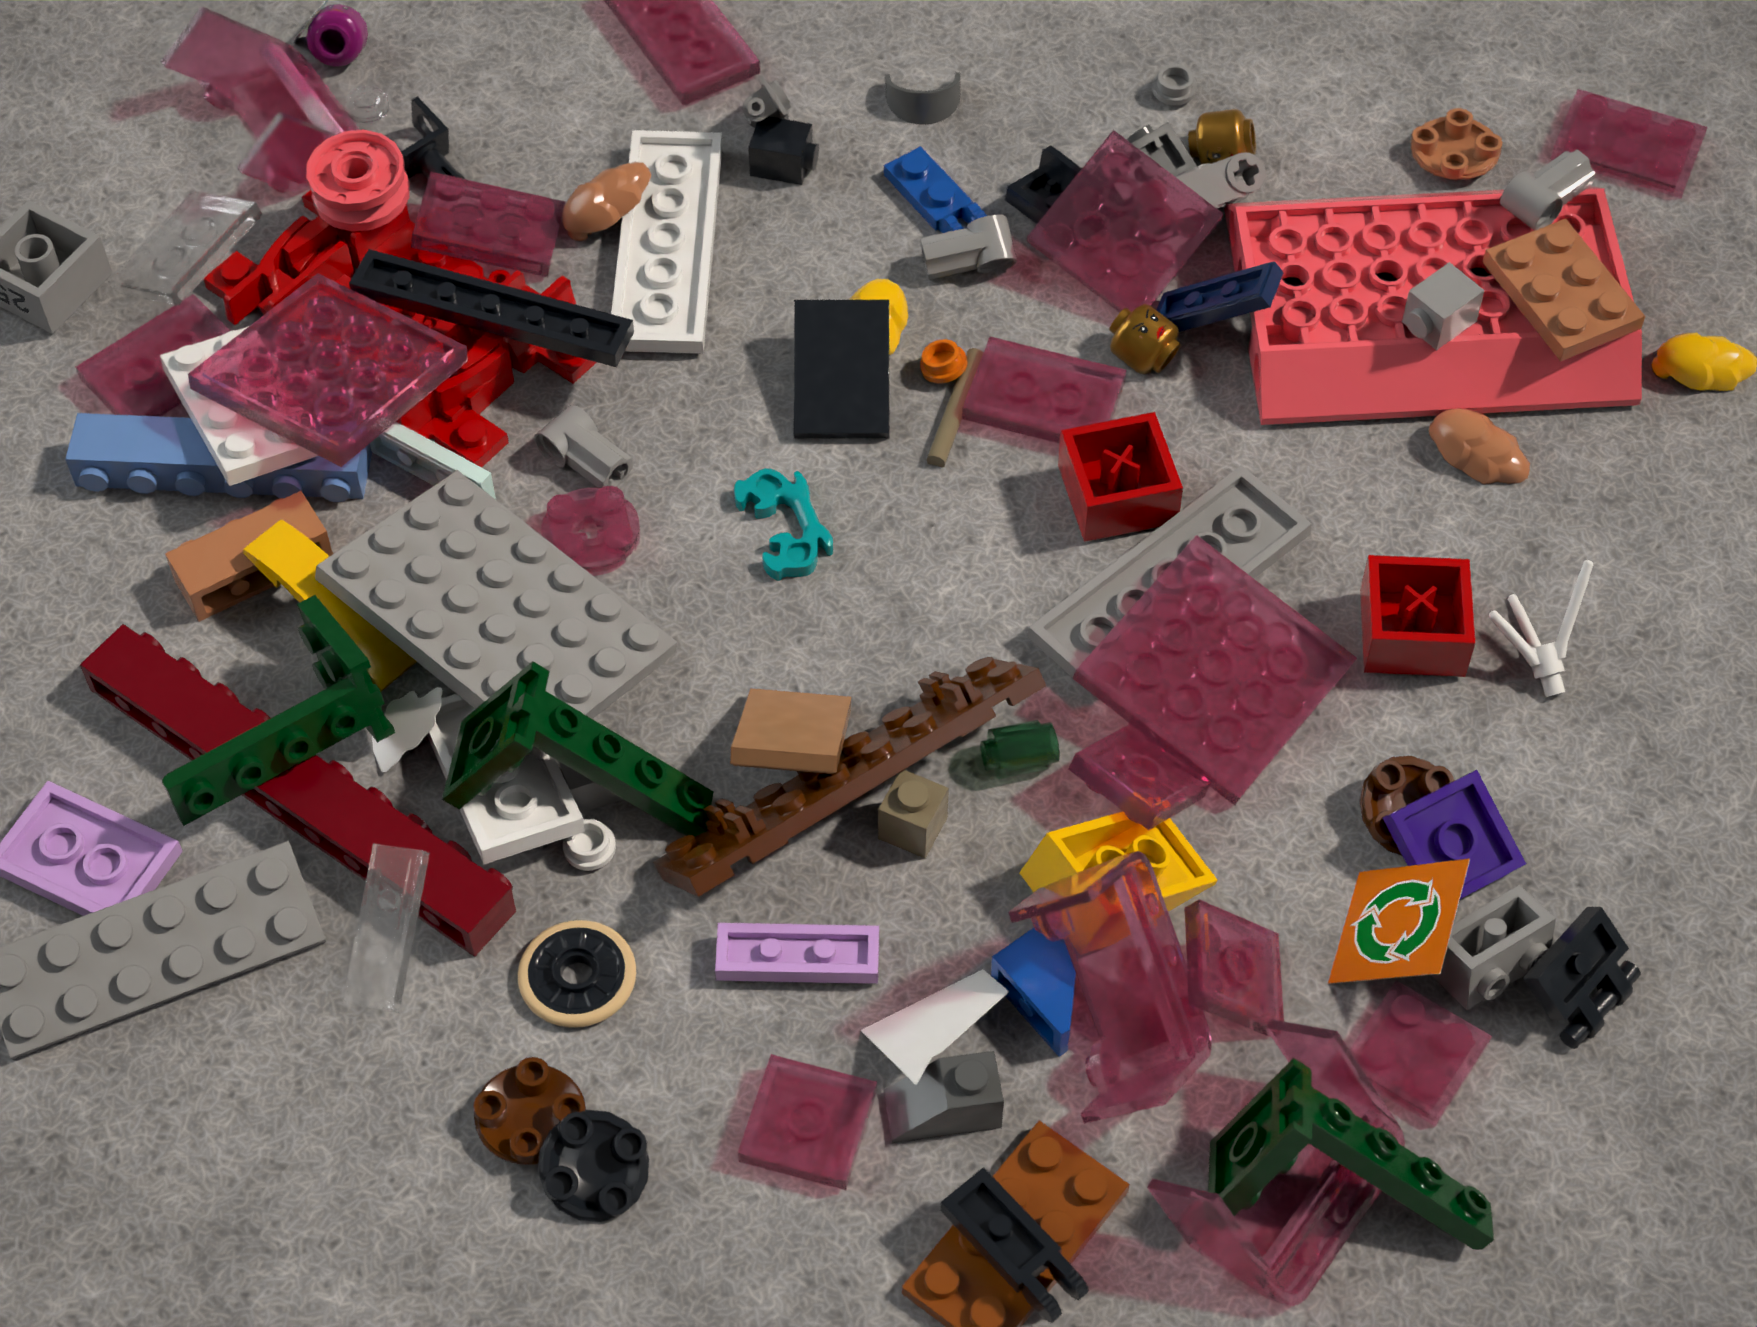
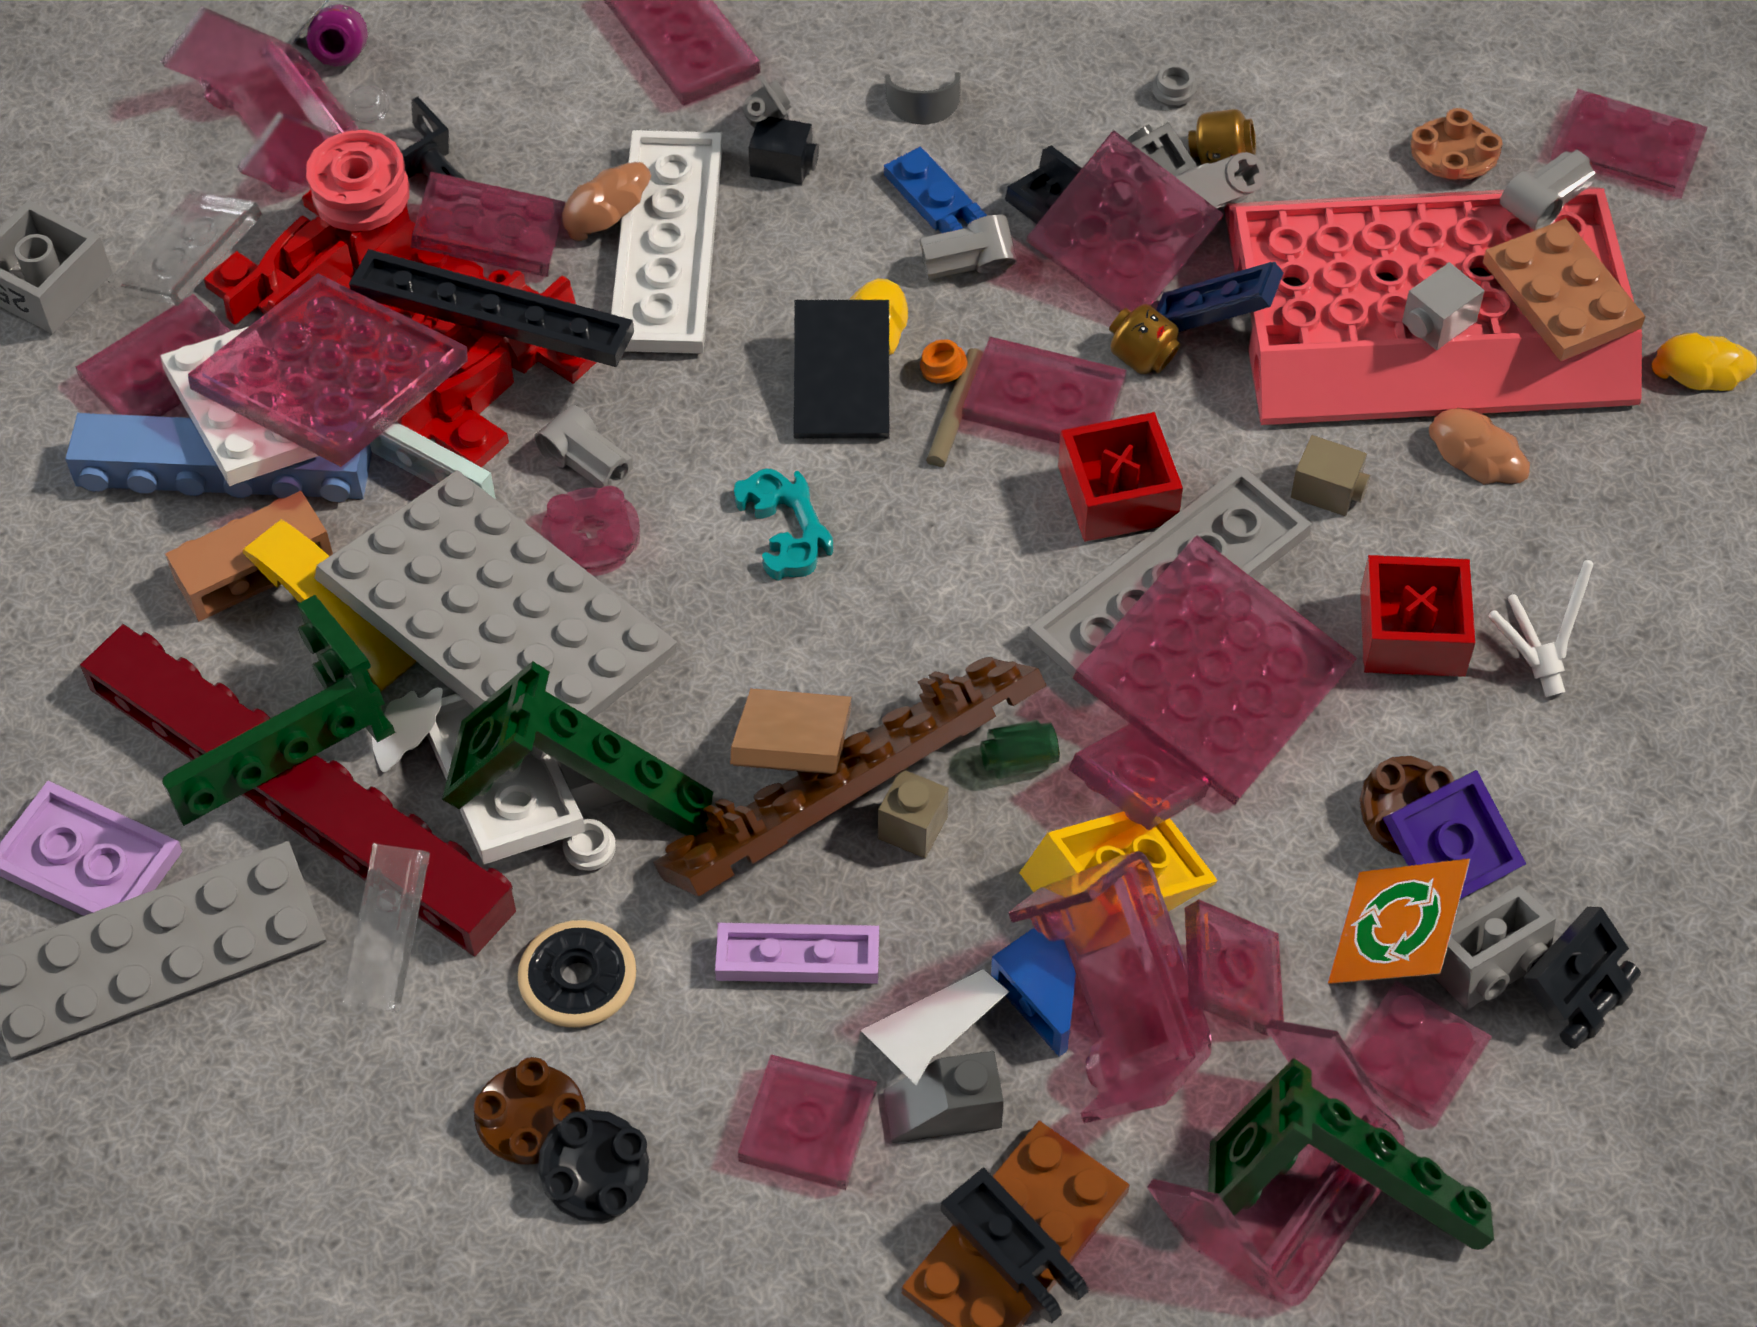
none -> dark tan brick [1291,435,1371,516]

